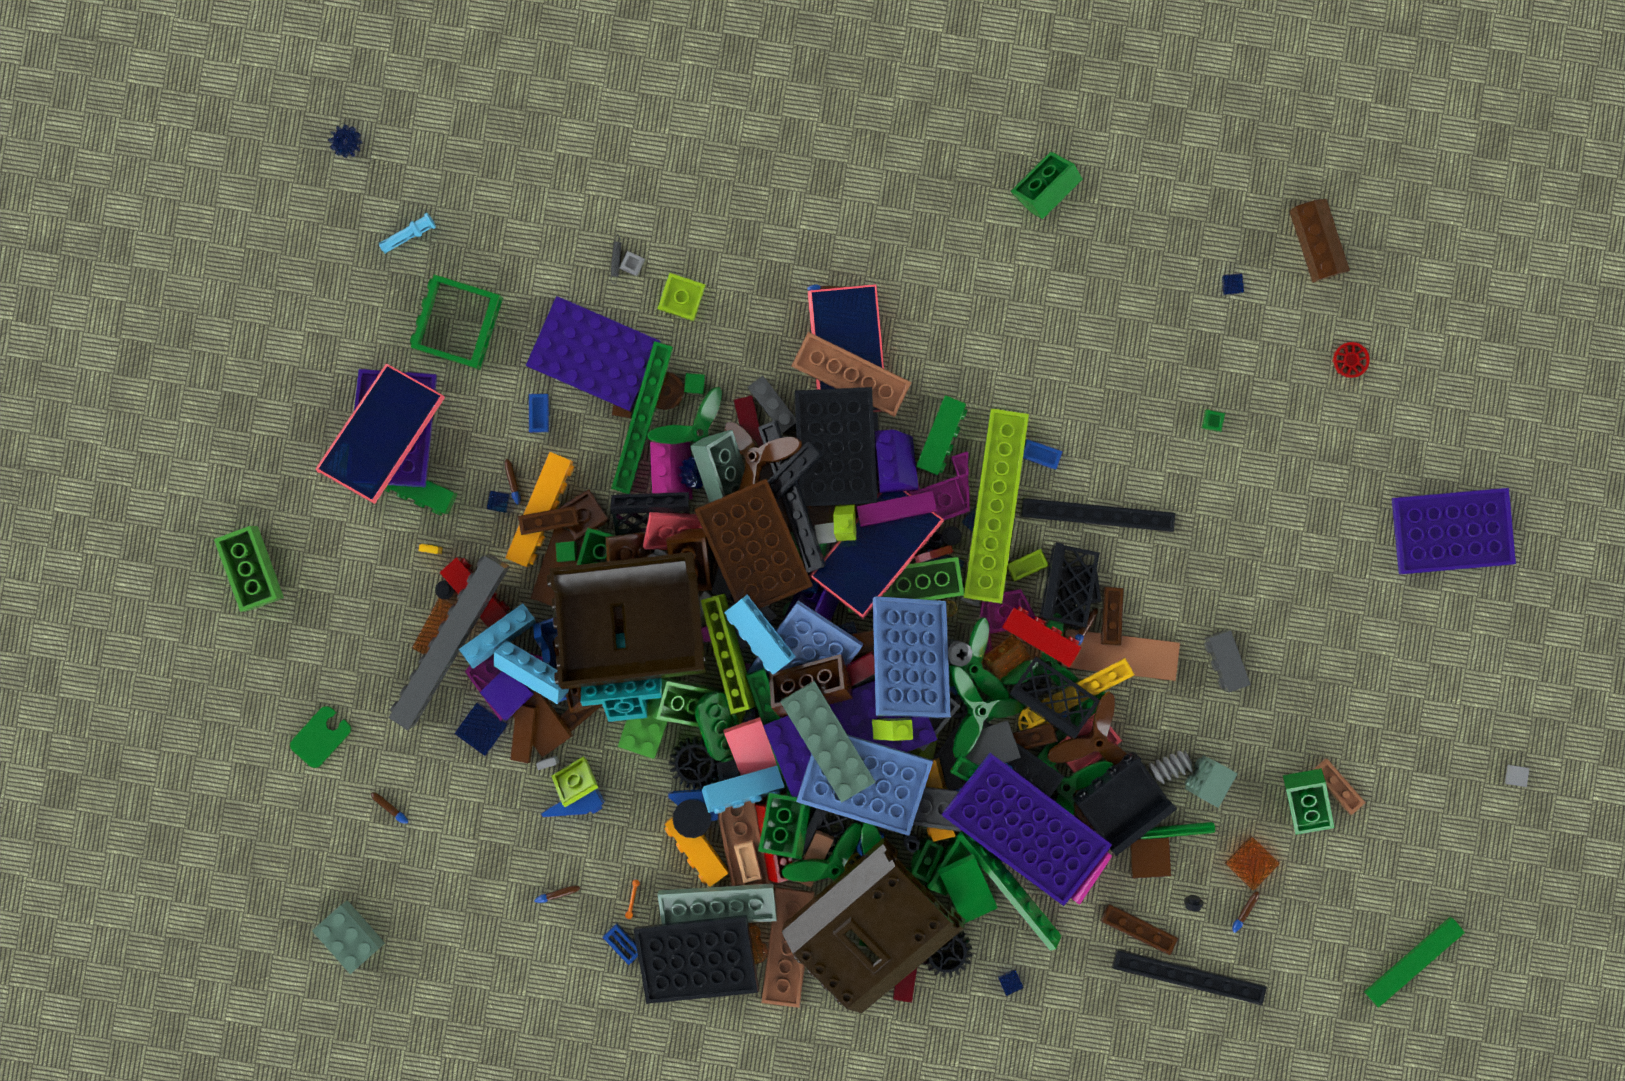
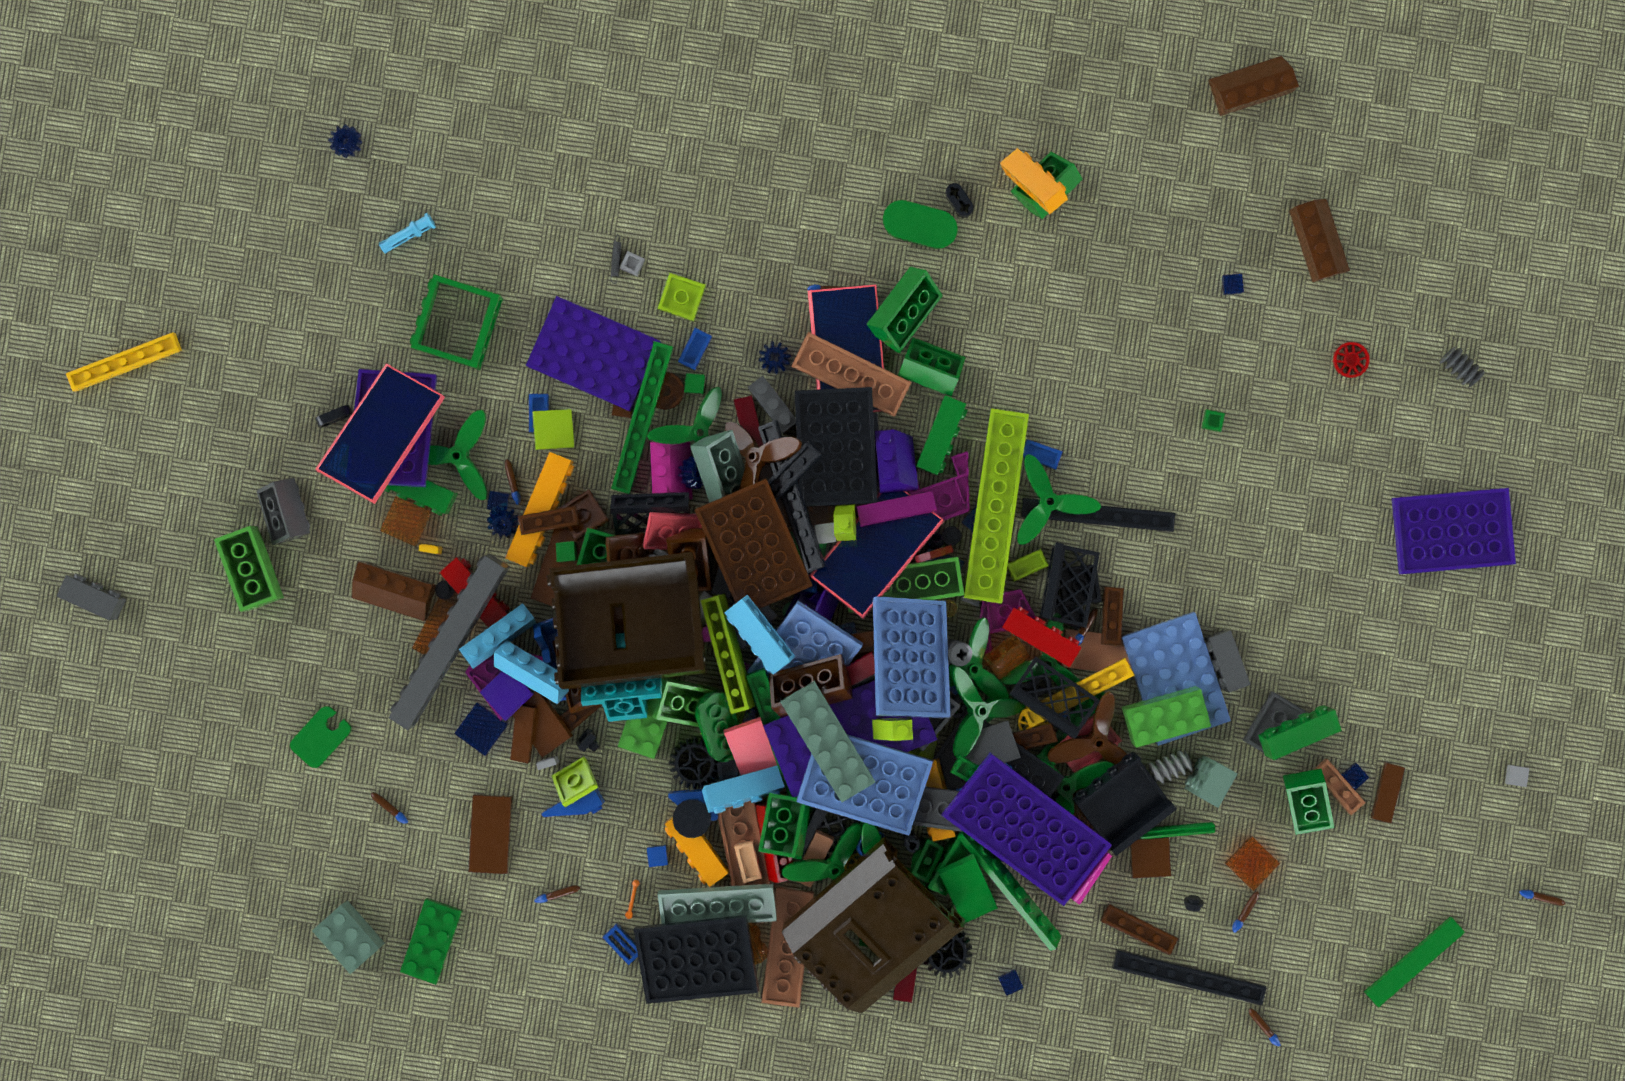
none -> dark grey brick [56,573,126,620]
none -> yellow tile [66,332,182,392]
none -> dark grey slope [256,478,310,546]
none -> black beam [315,405,352,428]
none -> reddish brown slope [352,562,436,621]
none -> clear orange tile [380,496,432,547]
none -> green plate [400,898,463,985]
none -> green piece [428,410,487,500]
none -> reddish brown tile [469,794,512,874]
none -> clear blue gear [486,506,519,539]
none -> lime tile [532,409,574,450]
none -> black tile [576,727,600,752]
none -> blue tile [647,845,668,867]
none -> blue tile [678,328,712,371]
none -> clear blue gear [758,341,791,374]
none -> green slope [867,266,943,353]
none -> green tile [882,200,958,249]
none -> green slope [898,337,966,396]
none -> black beam [945,183,973,218]
none -> light orange brick [1000,148,1068,214]
none -> green piece [1017,454,1101,545]
none -> medium blue plate [1122,612,1231,746]
none -> bright green brick [1122,686,1211,748]
none -> reddish brown slope [1208,56,1299,116]
none -> dark grey tile [1242,691,1306,760]
none -> reddish brown piece [1248,1008,1281,1046]
none -> green brick [1258,705,1342,760]
none -> clear blue tile [1341,763,1369,790]
none -> reddish brown tile [1370,762,1405,823]
none -> dark grey piece [1439,346,1485,387]
none -> reddish brown piece [1519,890,1566,906]

